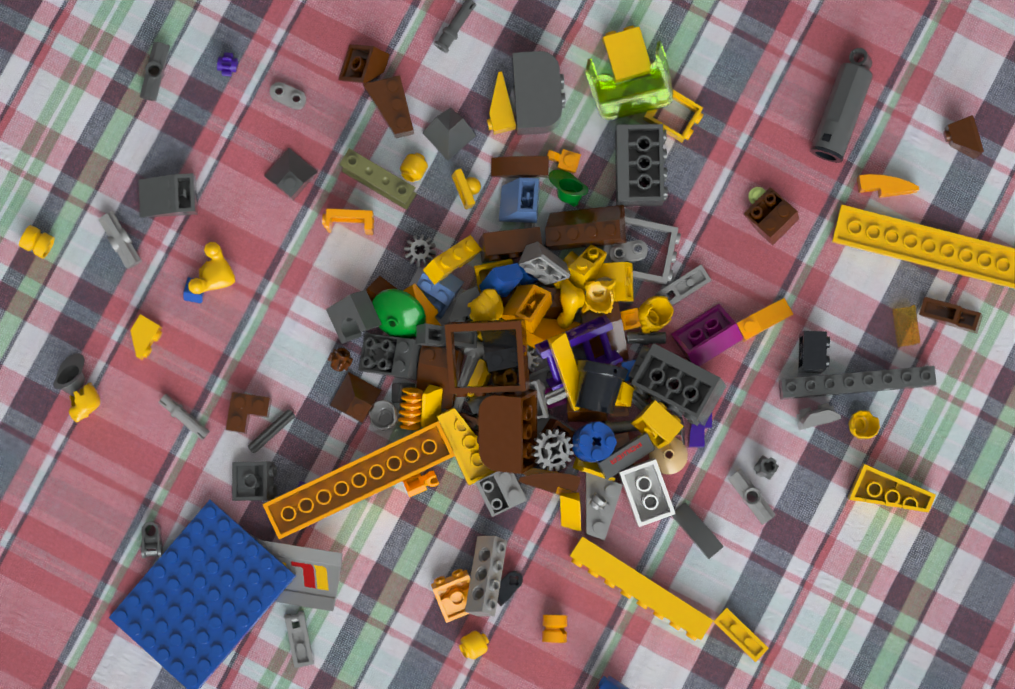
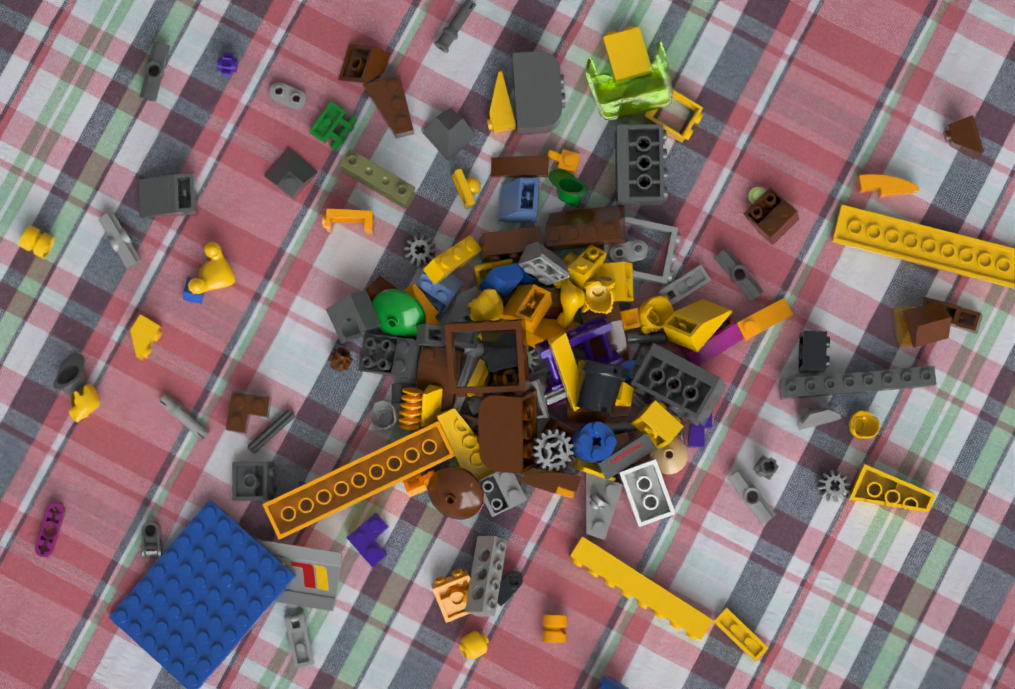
reddish brown slope [330,372,382,424] -> none
yellow head [400,153,428,182] -> none
yellow slope [560,492,581,531] -> none
dark grey slope [671,503,724,559] -> none
dark grey piece [810,48,873,163] -> none
none -> magenta beam [35,503,66,557]
none -> green plate [309,101,357,151]
none -> dark purple brick [347,513,389,567]
none -> reddish brown dish [428,466,484,520]
none -> yellow slope [662,299,732,352]
none -> dark grey piece [714,247,764,302]
none -> light grey gear [817,470,850,502]
none -> reddish brown slope [903,301,952,348]

